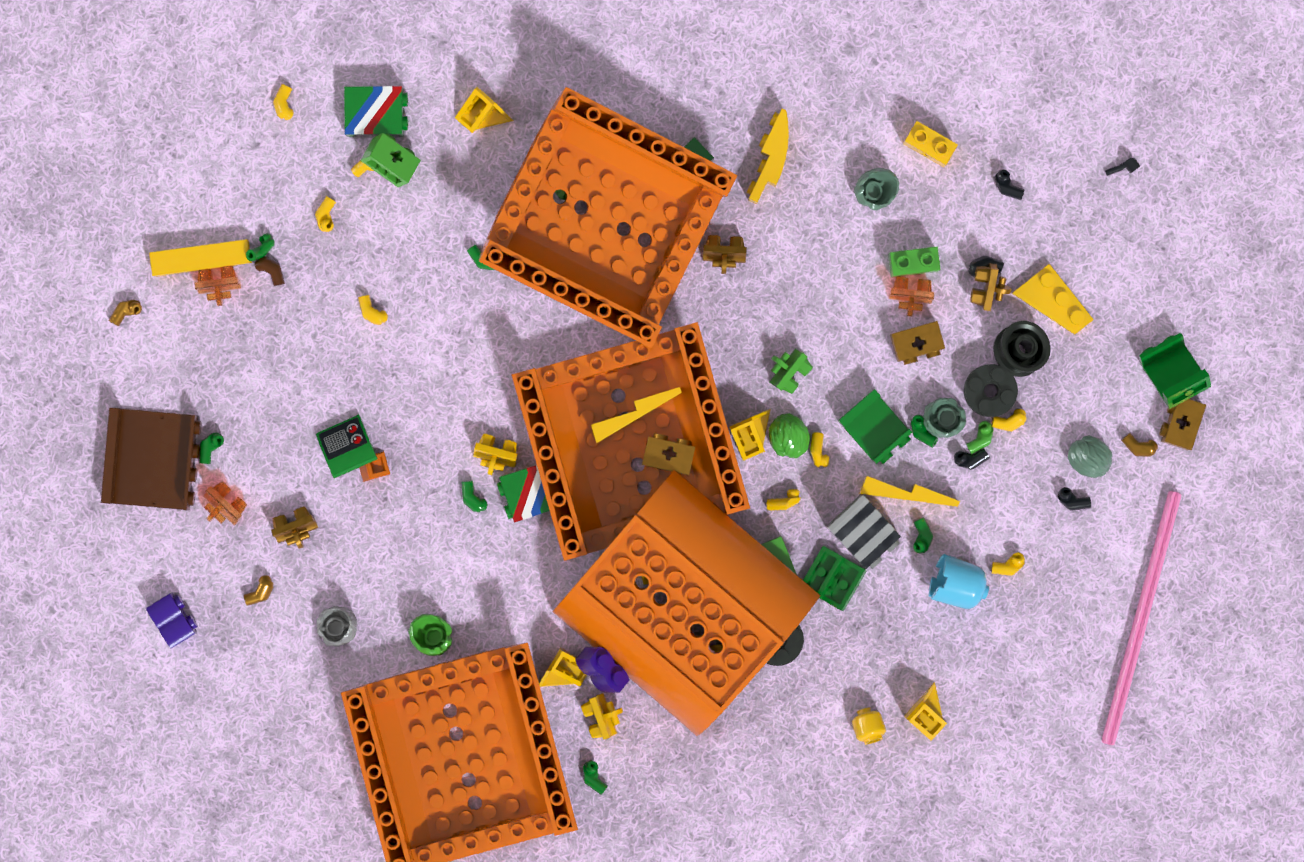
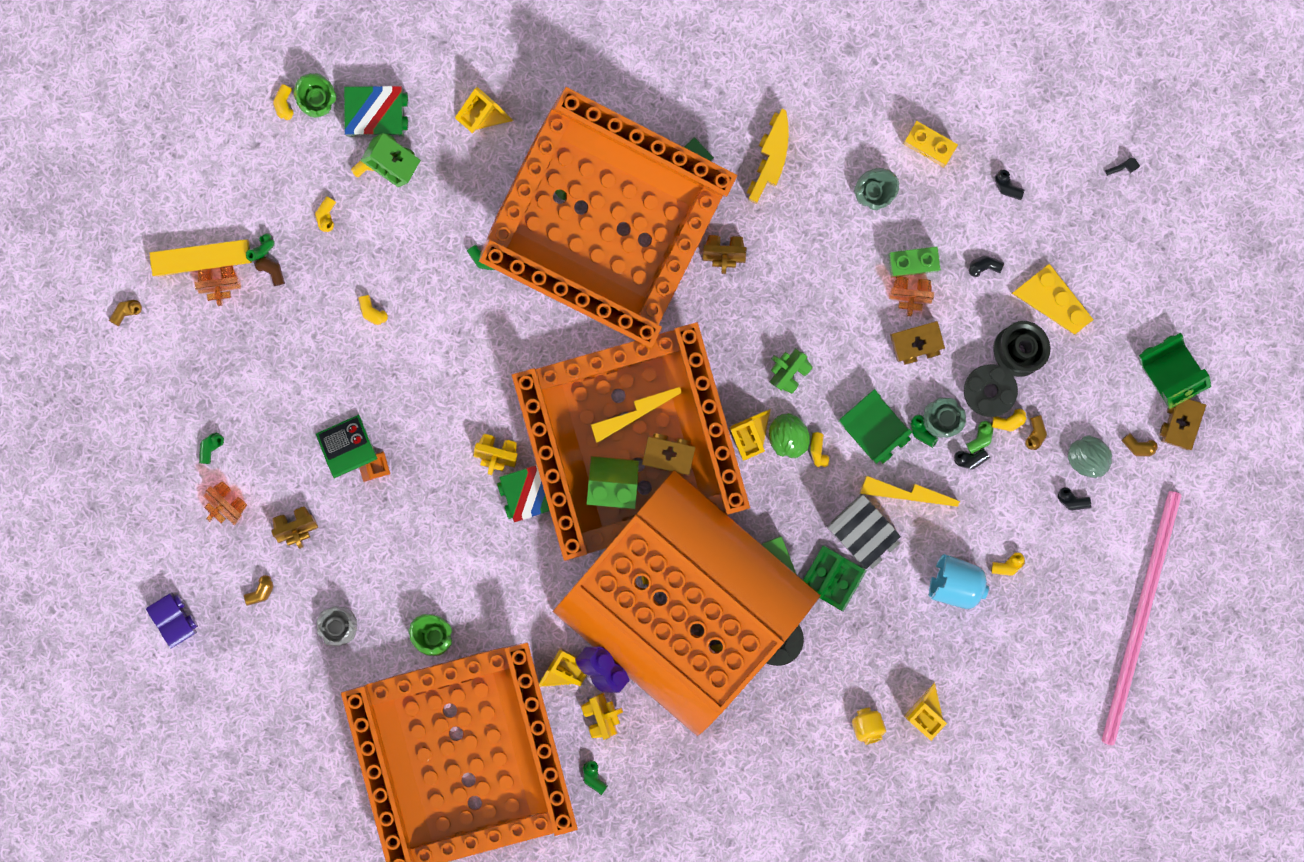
reddish brown panel [101,408,202,511] -> none
green arm [461,481,488,513] -> none
yellow arm [766,489,801,511] -> none
green arm [913,517,933,554] -> none
pearl gold hips [970,263,1011,311] -> none
none -> bright green hair [294,73,336,118]
none -> bright green slope [587,456,639,509]
none -> pearl gold arm [1025,415,1047,450]

